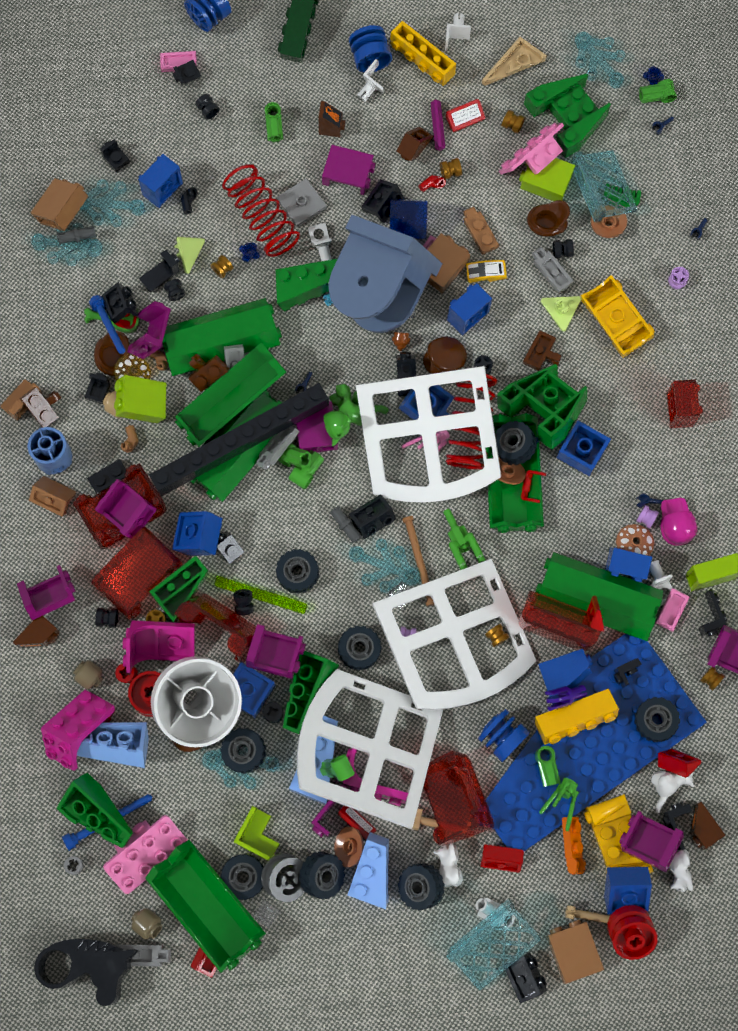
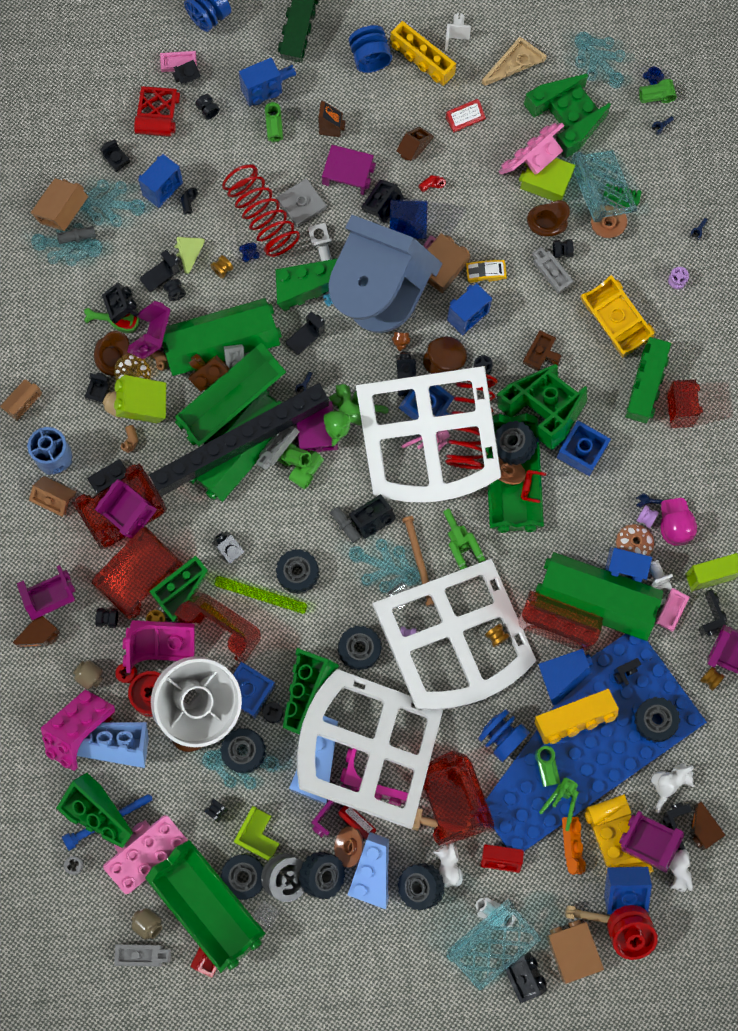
plate [19,387,61,428] -> none
black animal [34,939,138,1006] -> none
blue piece [89,295,125,354] -> none
blue container [172,511,223,556] -> none
black wheel [233,589,254,616] -> none
magenta panel [246,624,306,679] -> none
bright green piece [320,754,355,781] -> none
white bracket [357,59,384,102] -> none
magenta axle [430,99,445,151] -> none
pearl gold wheel [440,158,462,180] -> none
medium nougat hinge [463,207,499,255] -> none
pearl gold wheel [501,110,525,134] -> none
yellowish green piece [541,296,581,332] -> none
dark purple arm [545,685,587,711] -> none
red slope [586,595,604,632] -> none
red slope [658,749,701,778] -> none
none -> red piece [134,86,180,137]
none -> black wheel [203,798,229,823]
none -> blue brick [239,57,296,107]
none -> black bracket [286,311,325,355]
none -> green wedge [625,337,671,423]

